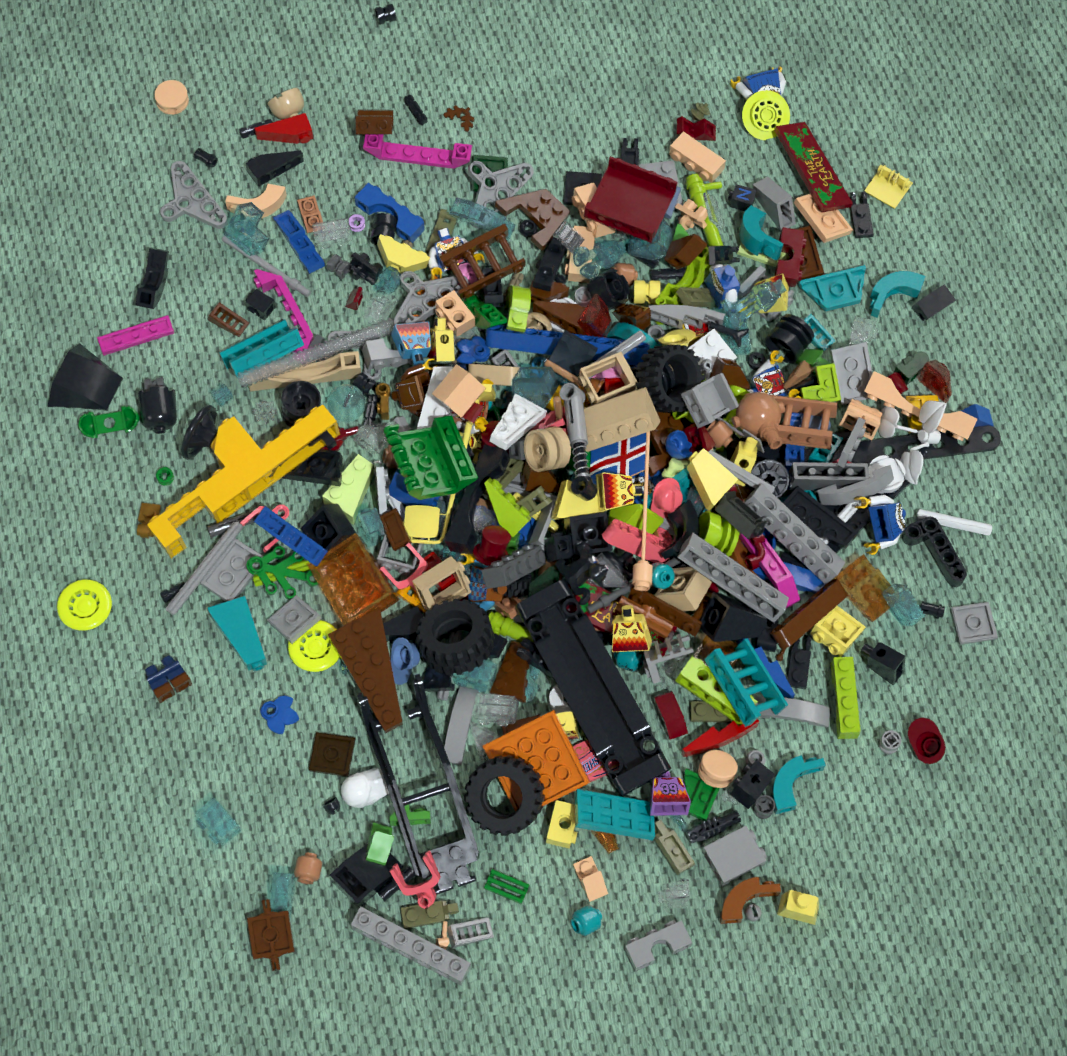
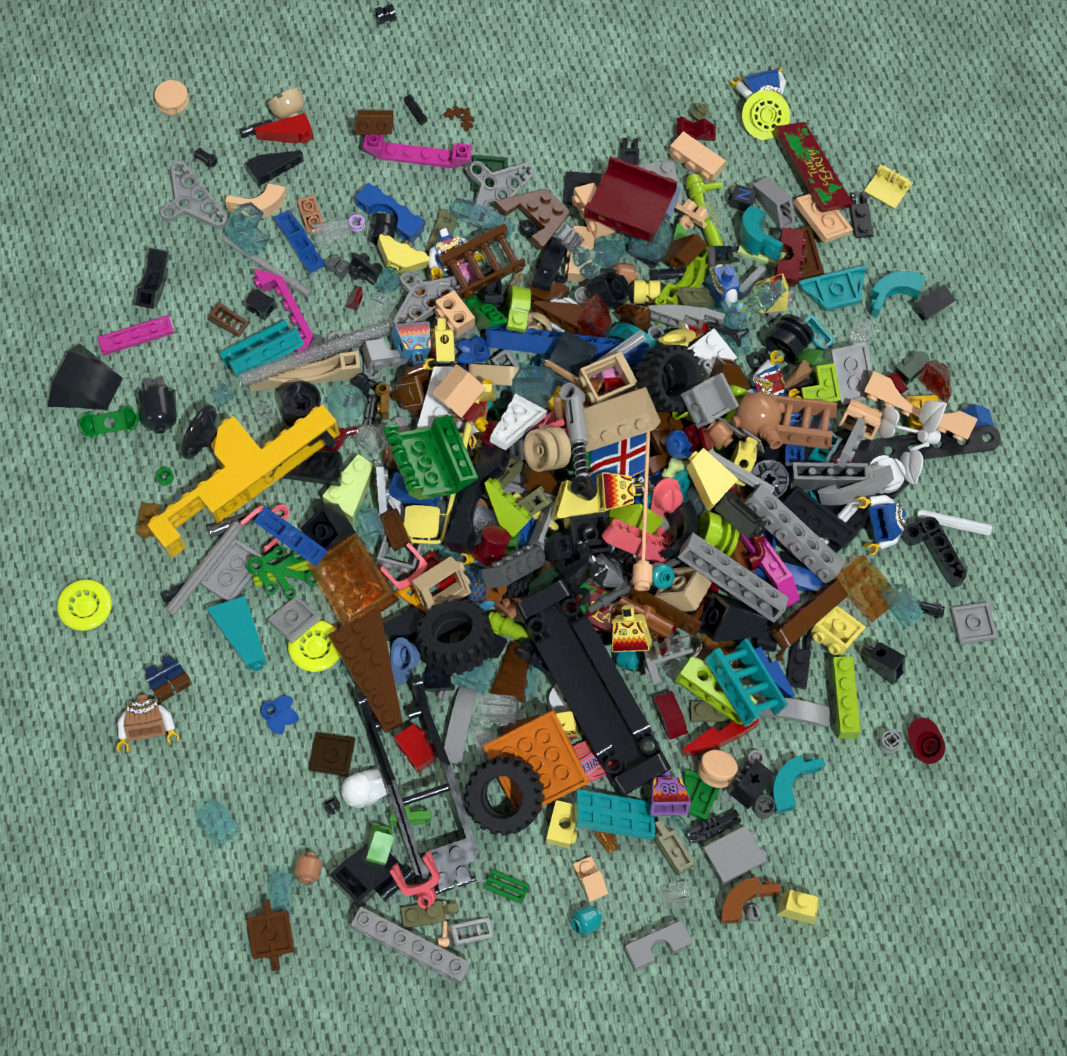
none -> torso [117,695,179,753]
none -> red piece [394,724,437,773]

